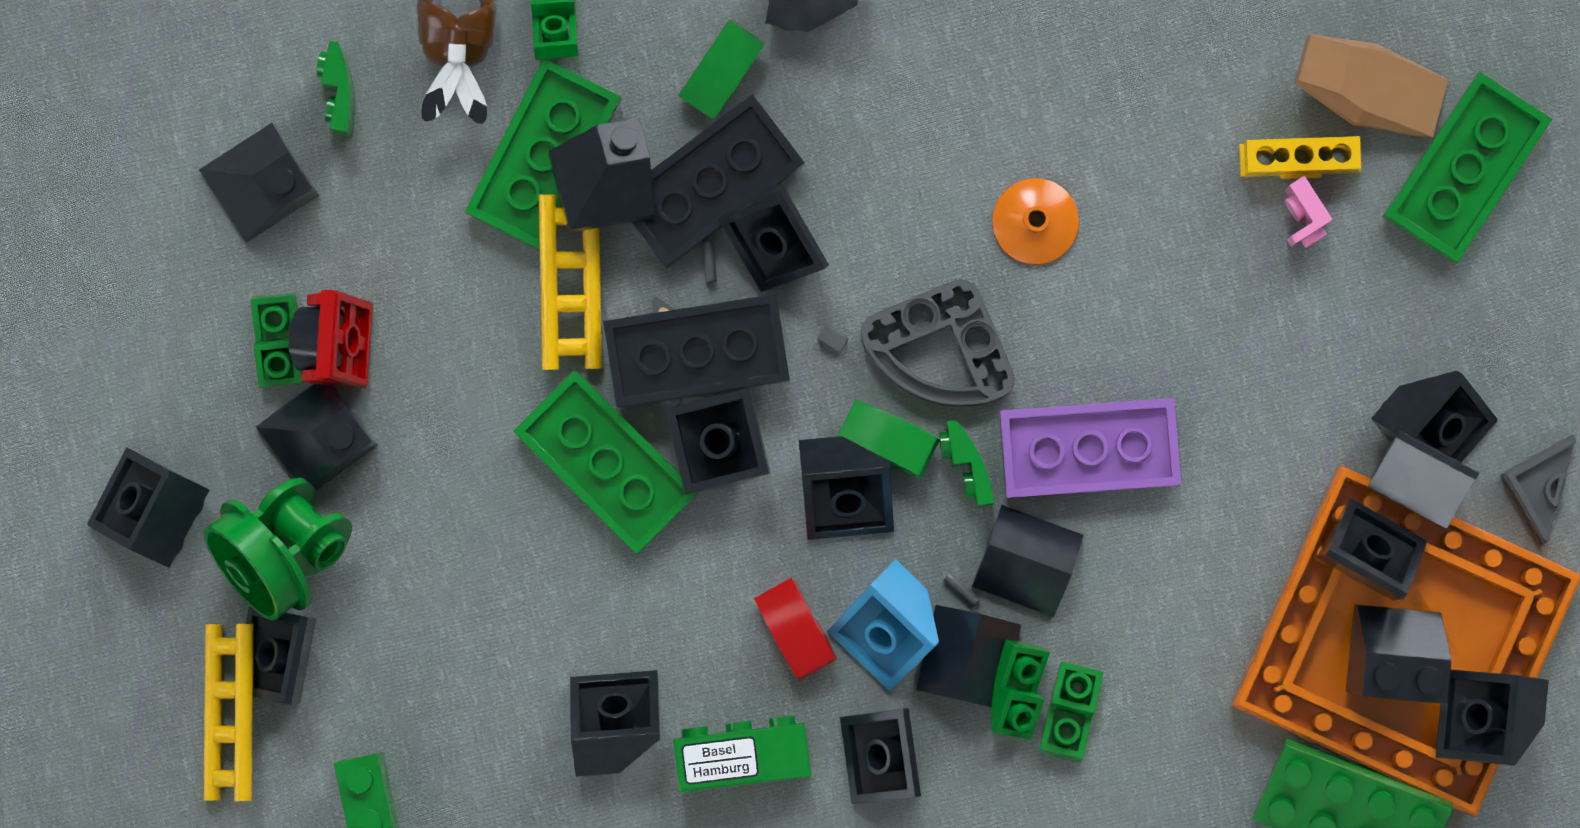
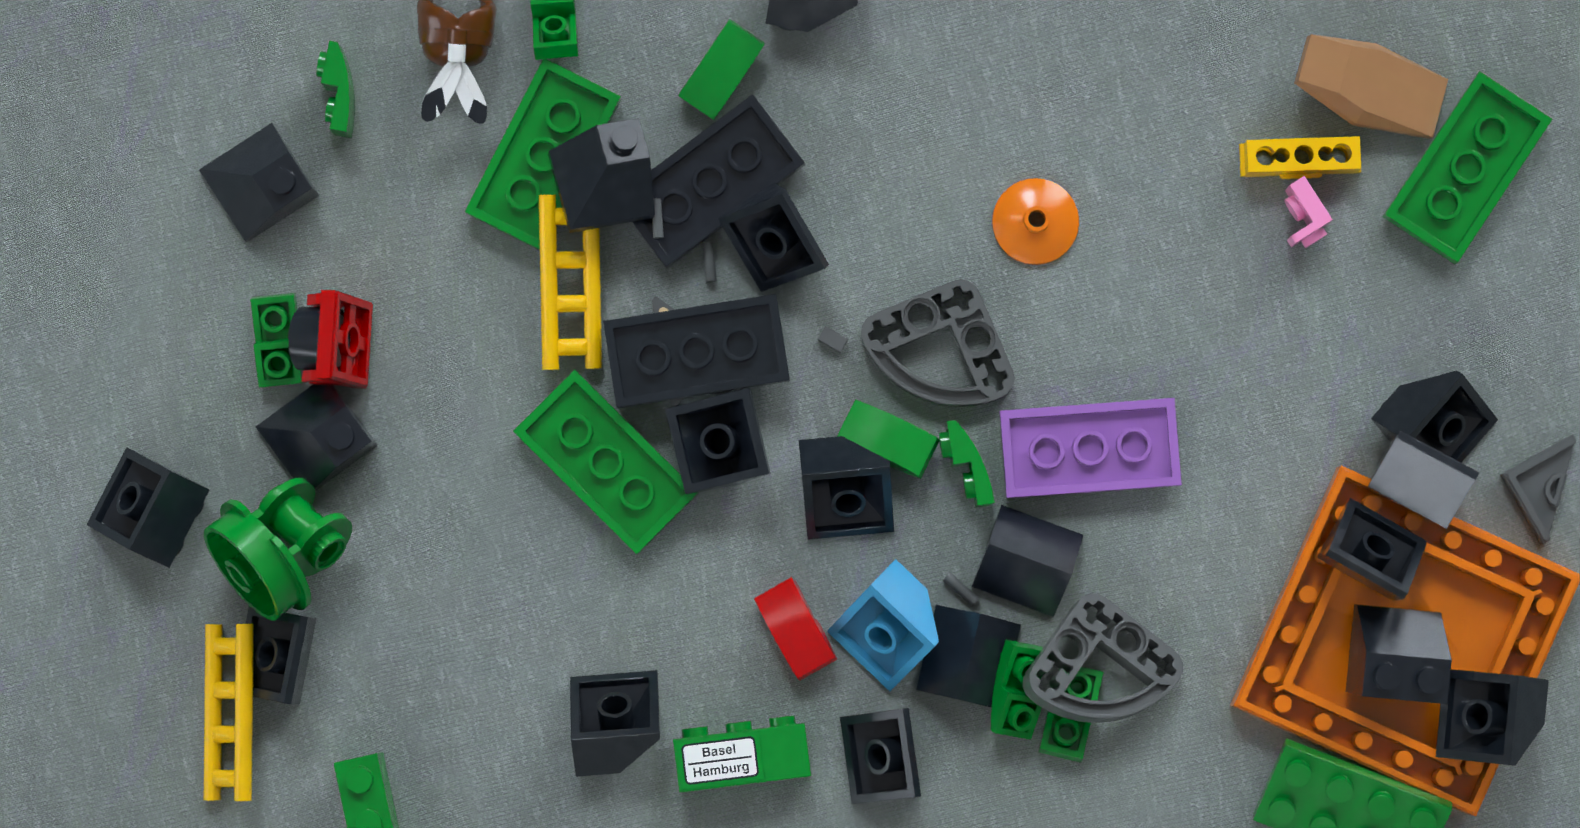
none -> dark grey piece [652,198,664,239]
none -> dark grey beam [1023,593,1183,723]

